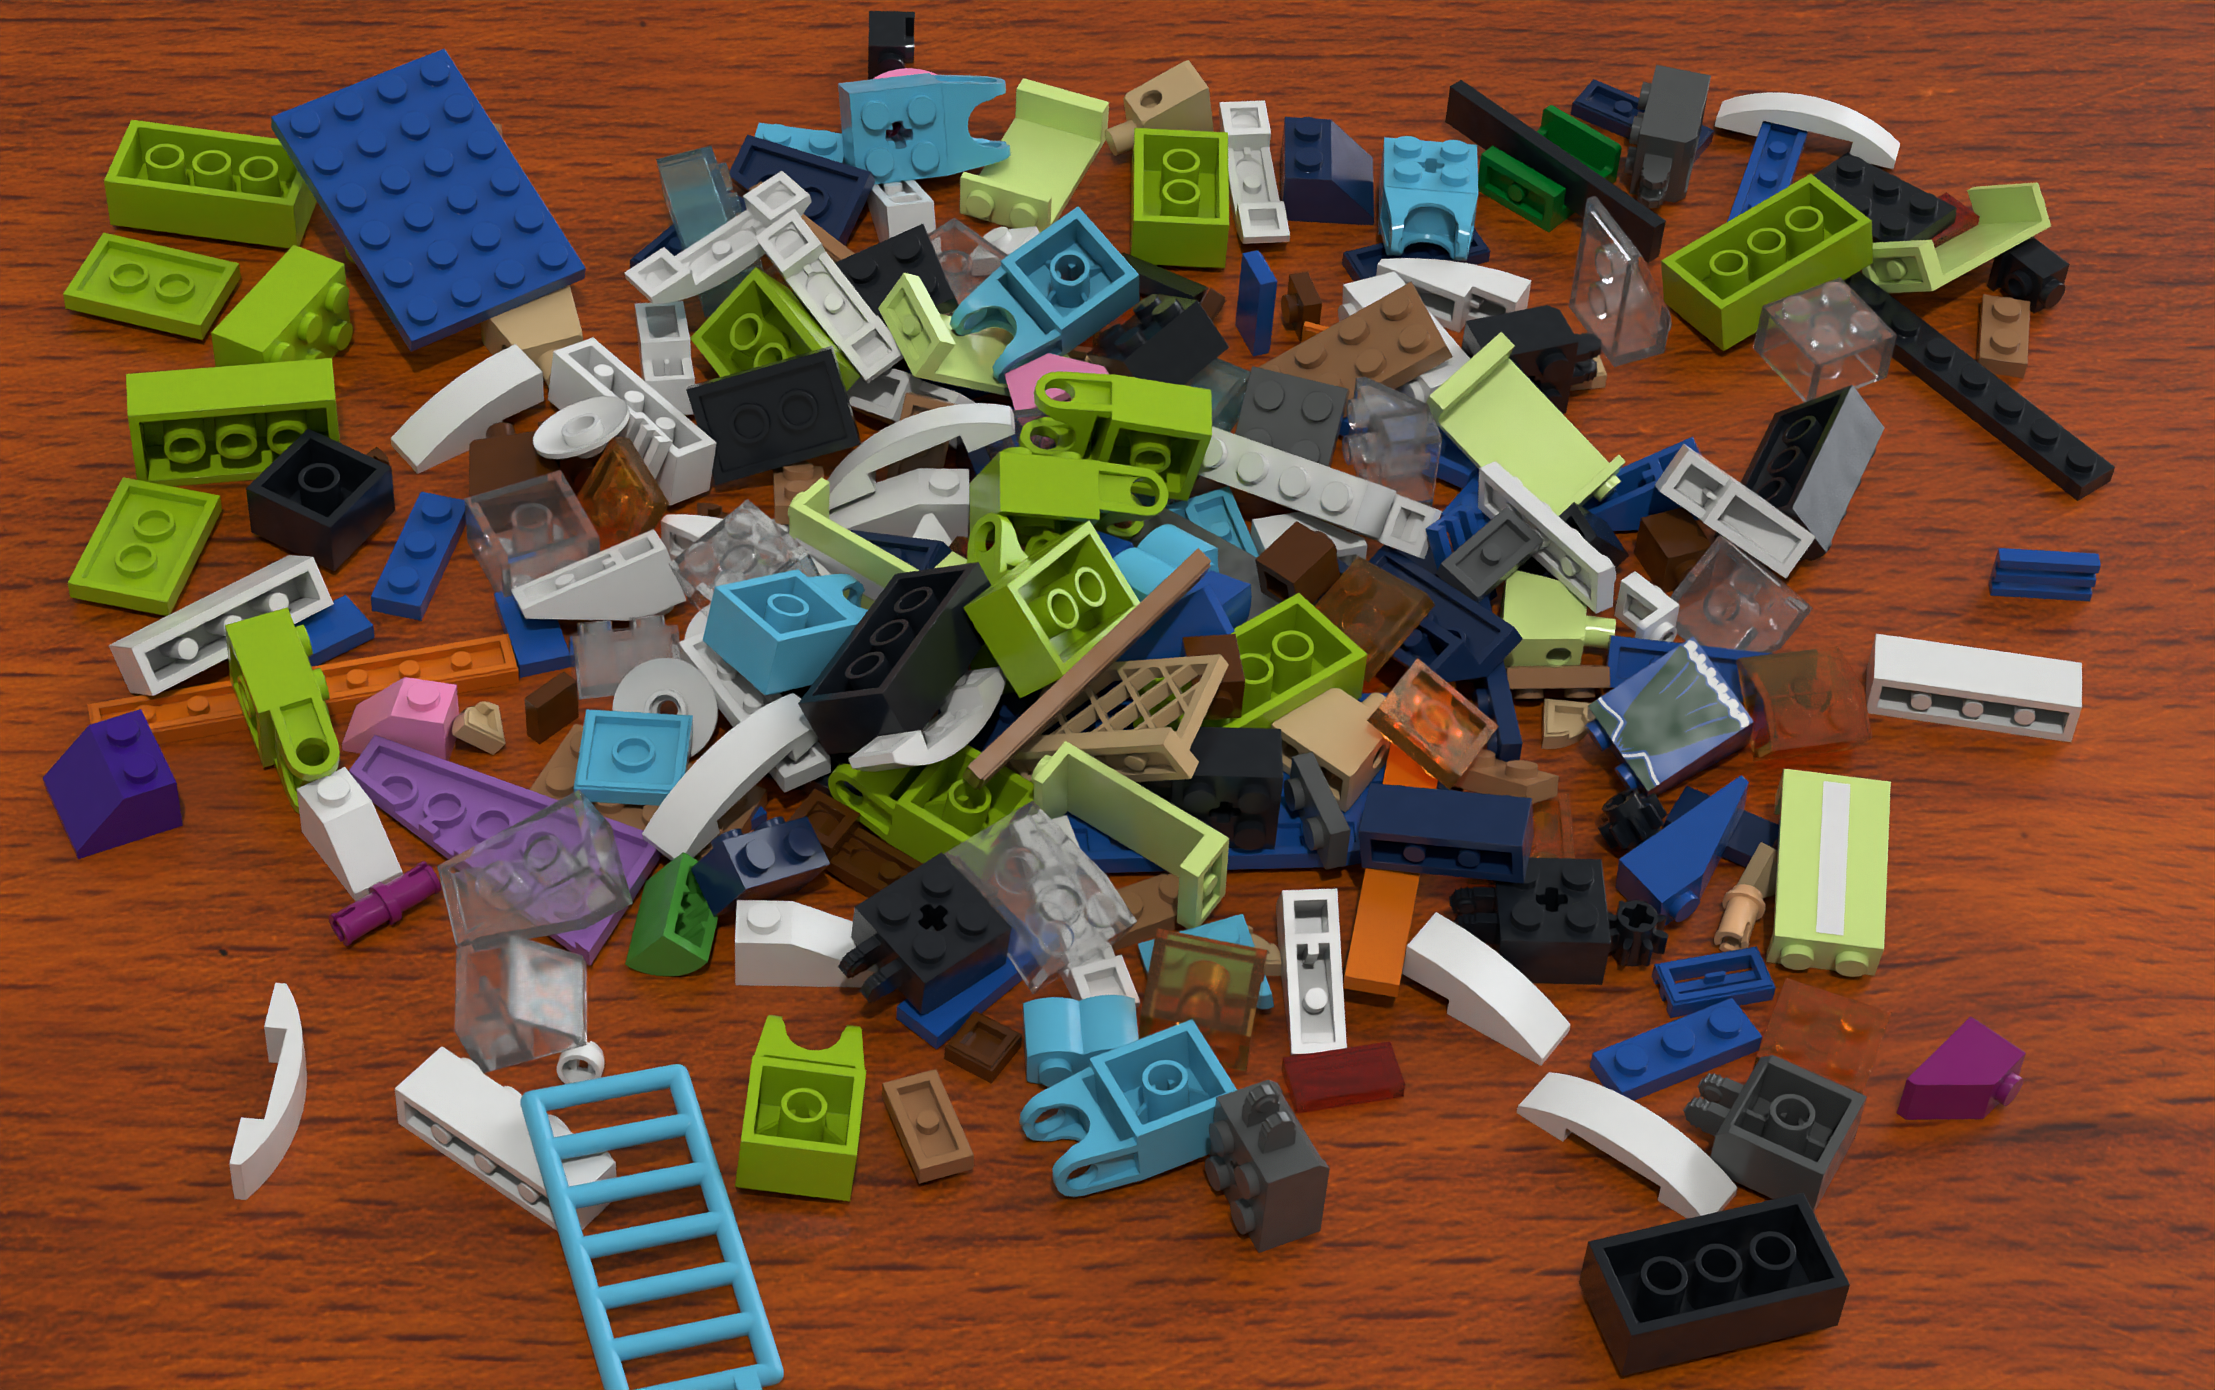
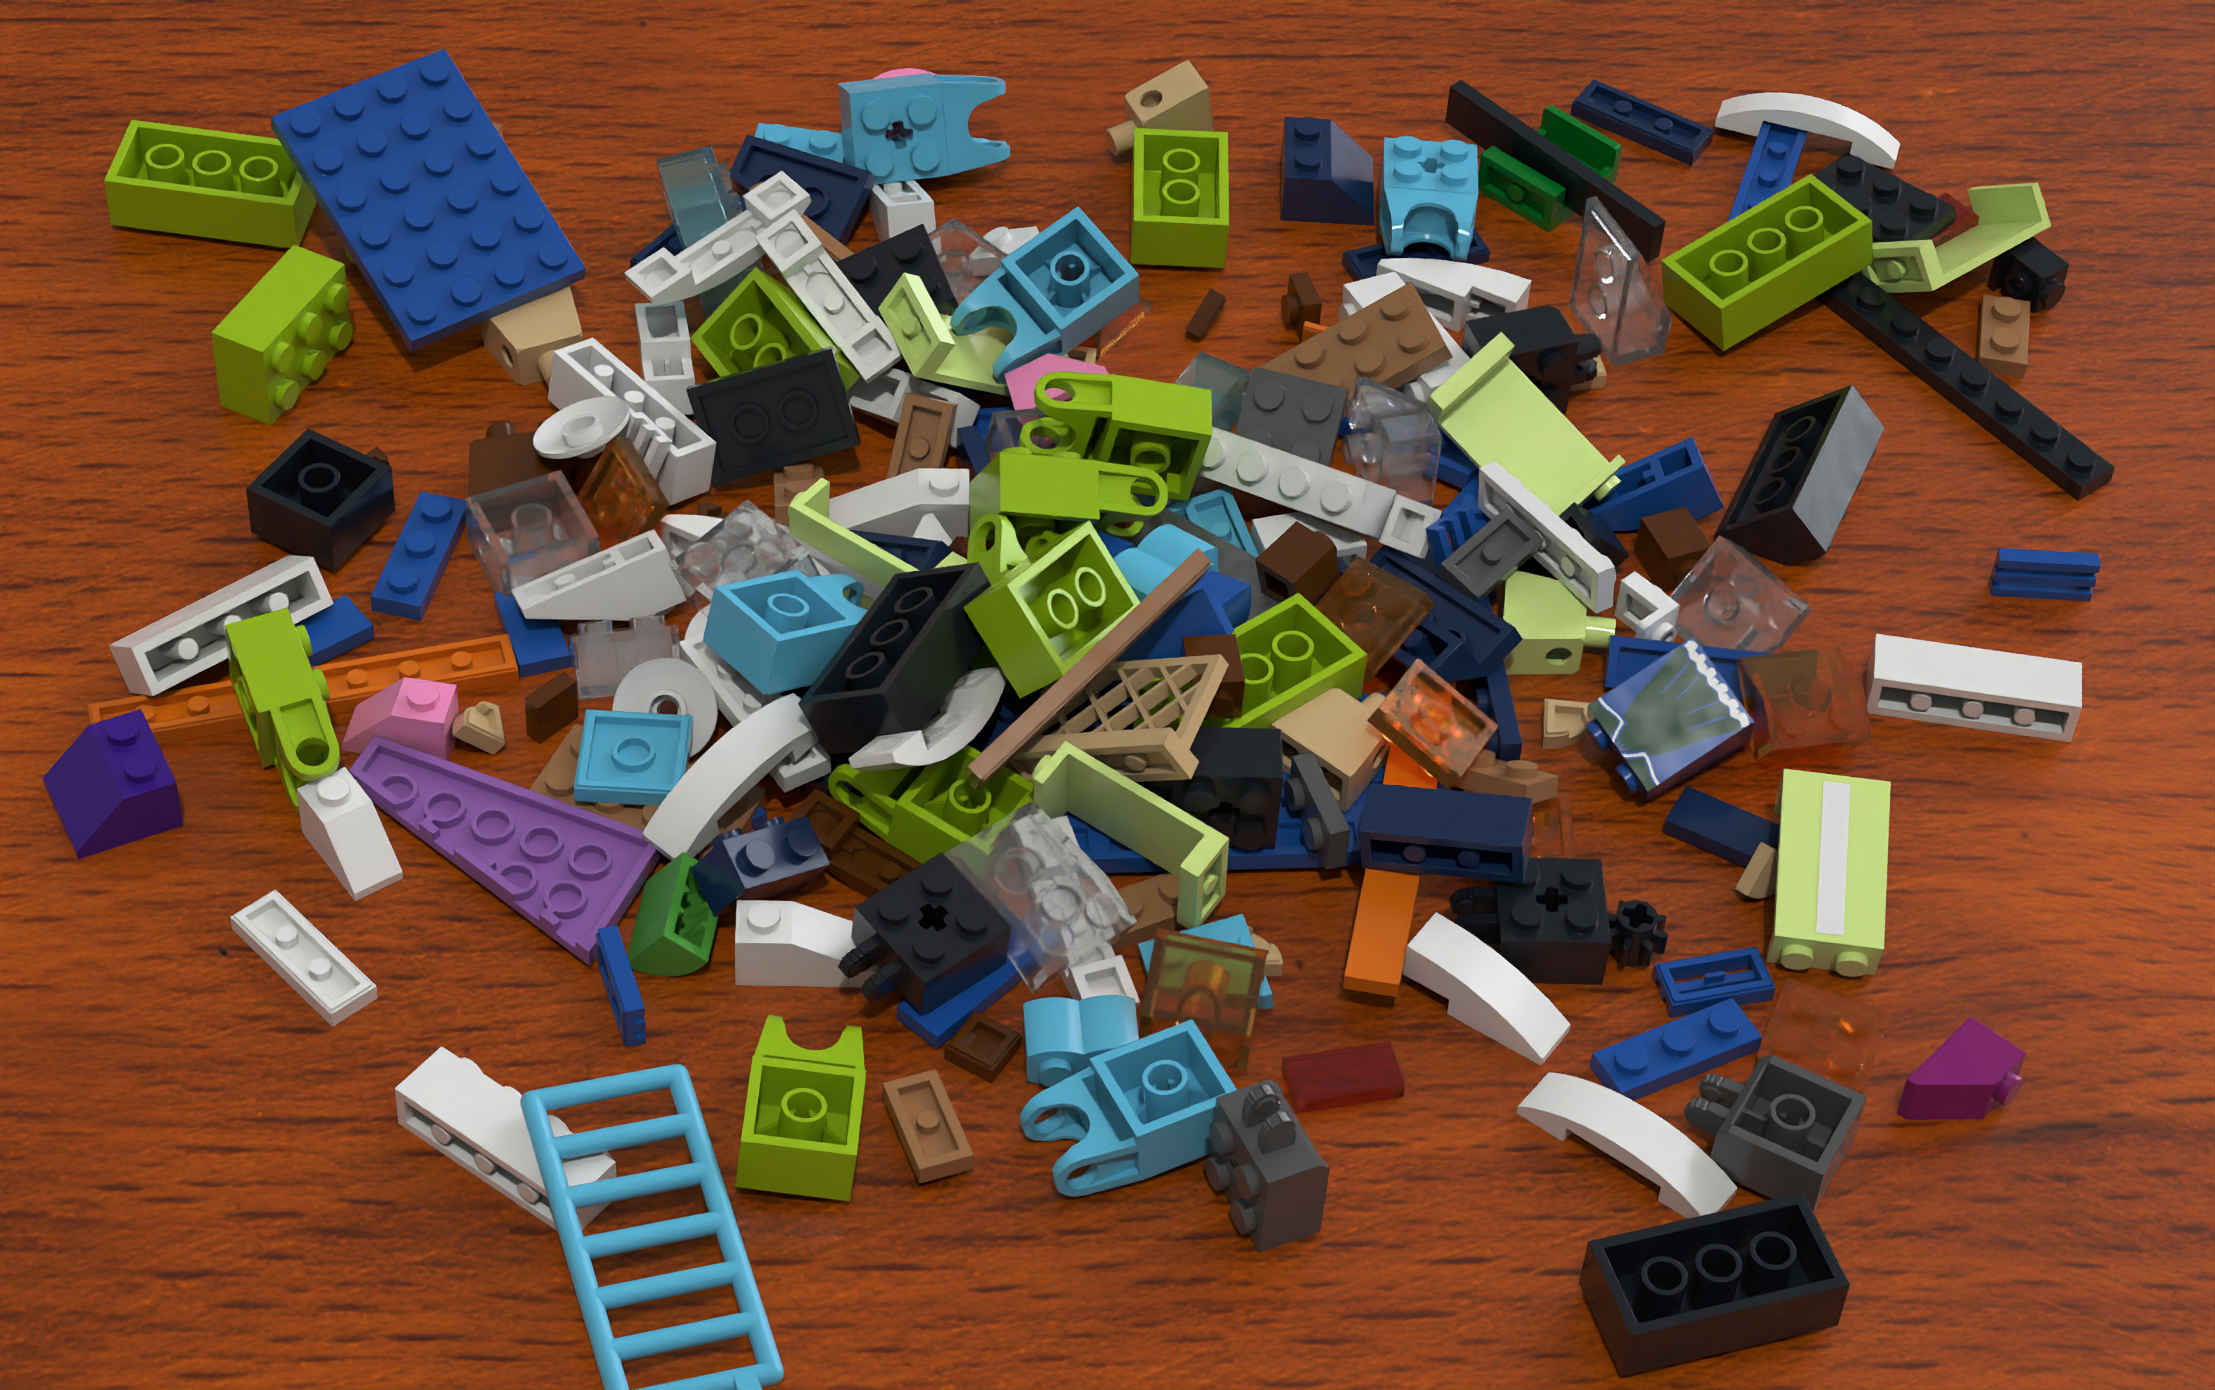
lime plate [63,232,241,340] -> none
lime plate [68,477,222,616] -> none
lime brick [126,358,340,486] -> none
white slope [229,983,307,1200] -> none
magenta pin [328,861,442,946] -> none
white slope [391,344,544,474] -> none
clear slope [437,789,633,951] -> none
clear slope [454,934,587,1073] -> none
white hinge [556,1039,605,1084] -> none
white slope [827,403,1015,510] -> none
black brick [868,11,915,80] -> none
yellowish green panel [960,78,1109,233] -> none
black hinge [1087,294,1229,385] -> none
black tile [1121,252,1209,304] -> none
white slope [1219,100,1290,244] -> none
blue tile [1235,250,1277,356] -> none
white slope [1276,888,1347,1056] -> none
medium nougat plate [1505,665,1610,699] -> none
black gear [1598,788,1668,853] -> none
blue slope [1616,775,1749,926] -> none
dark grey hinge [1624,65,1711,209] -> none
white slope [1655,444,1815,578] -> none
light nougat pin [1714,884,1765,952] -> none
clear brick [1753,277,1897,402] -> none
none -> white tile [230,889,378,1027]
none -> blue tile [596,925,646,1048]

